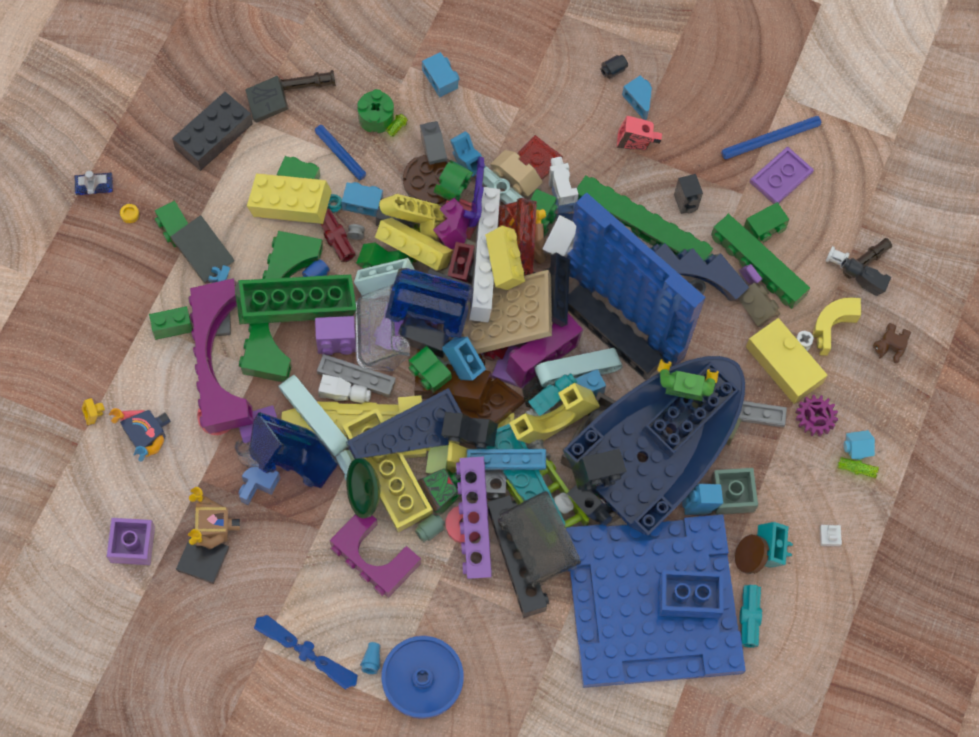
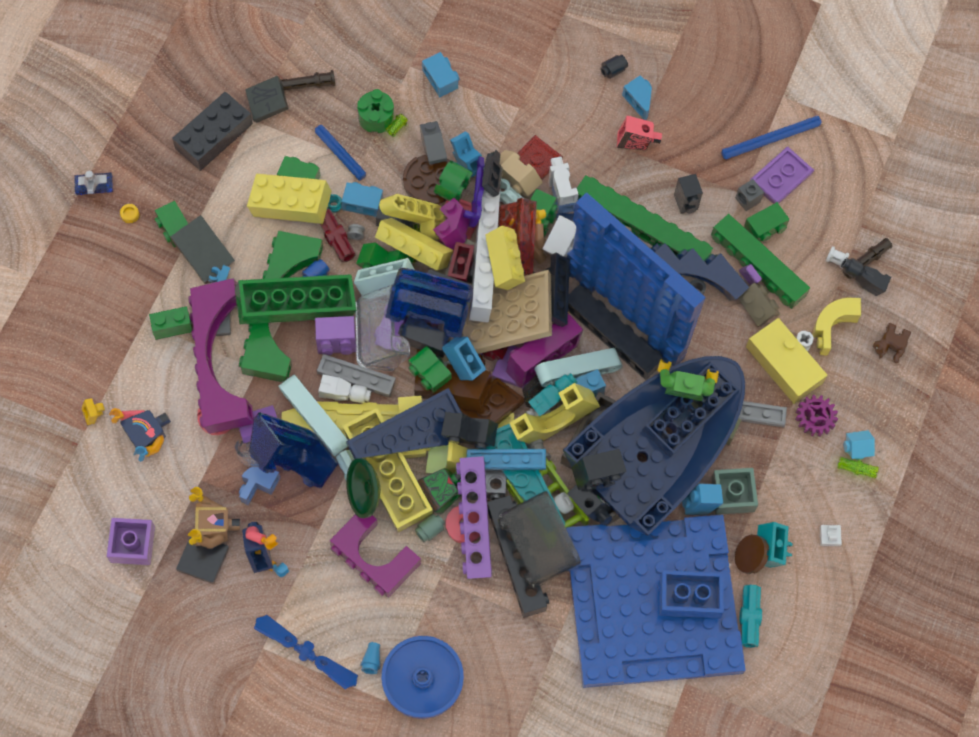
none -> torso [242,522,289,577]
none -> black hinge [482,150,503,197]
none -> dark grey brick [735,179,764,211]

